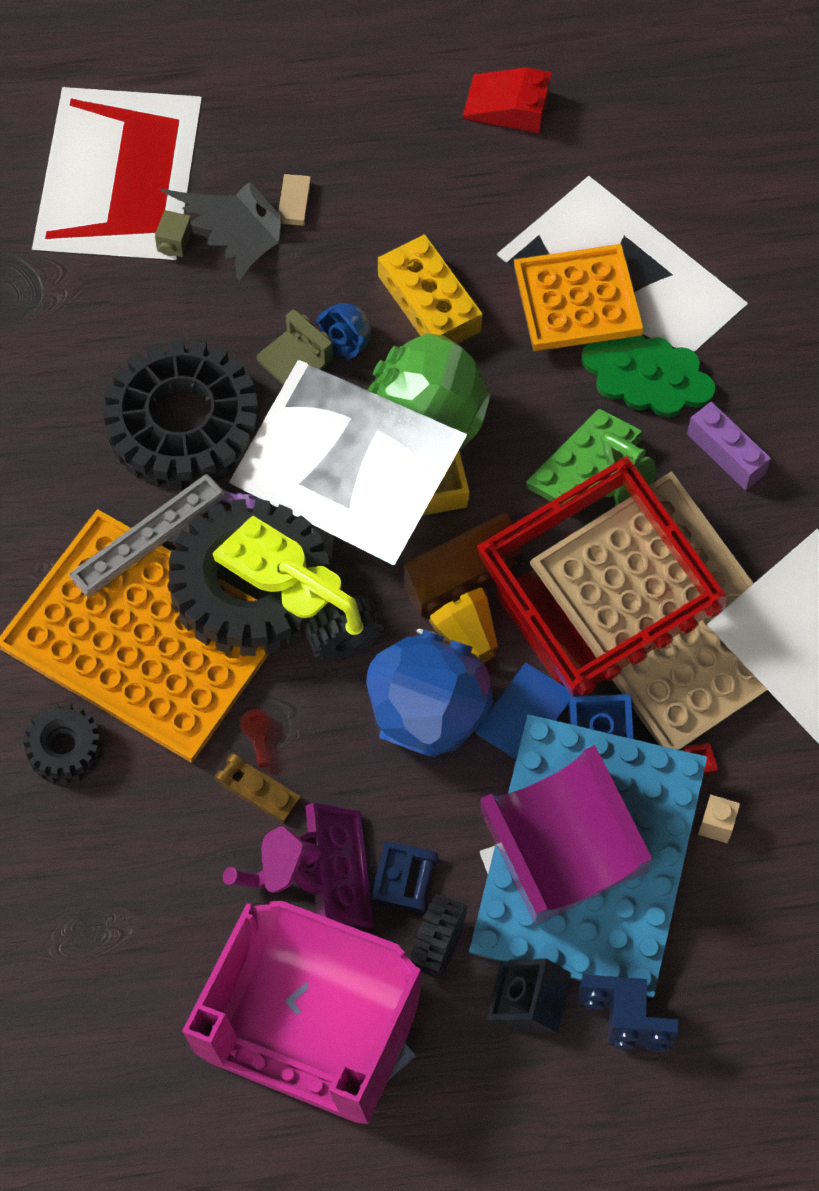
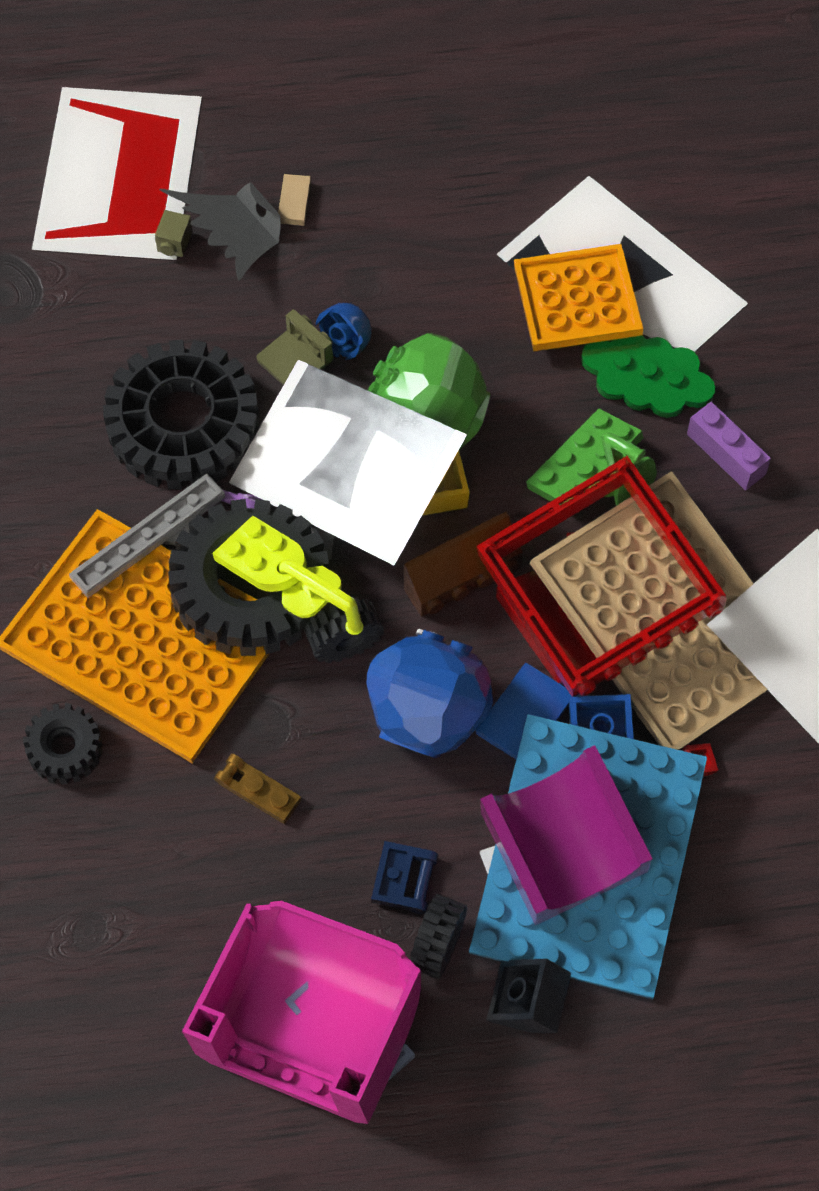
magenta plate [223,803,374,932] -> none
clear red plate [240,709,270,768] -> none
yellow brick [378,234,482,344] -> none
yellow cone [429,588,498,663] -> none
red slope [463,67,552,133] -> none
dark blue bracket [578,974,679,1052] -> none
tan brick [698,794,740,843] -> none

